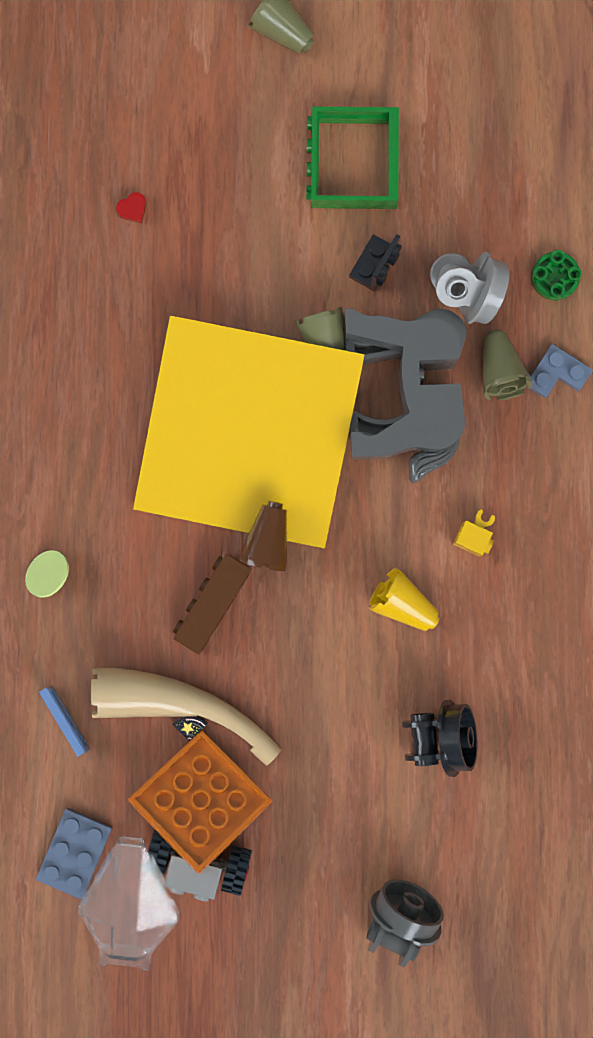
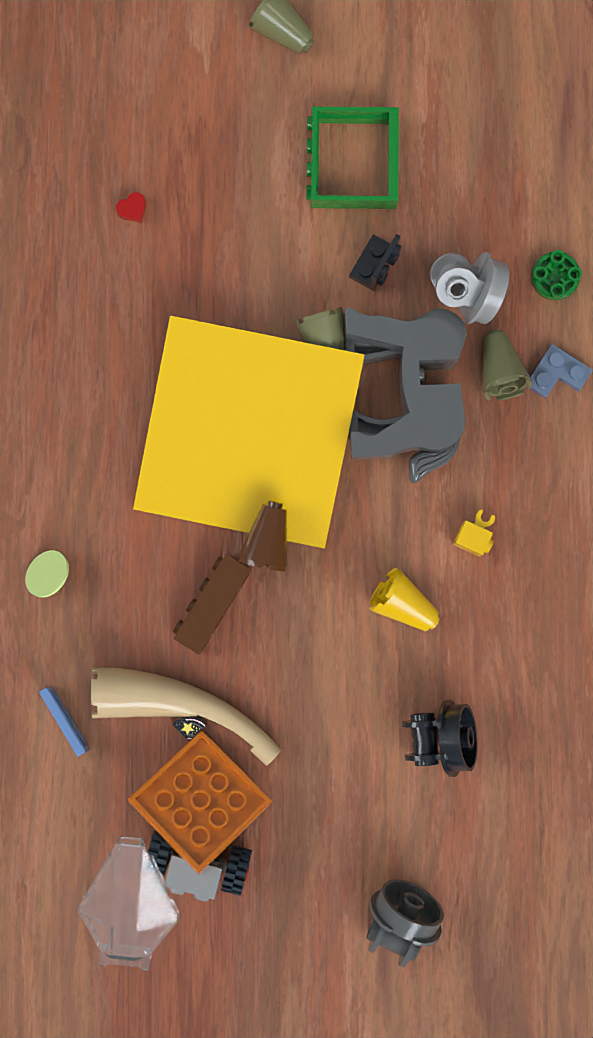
sand blue plate [36,808,113,900] -> none

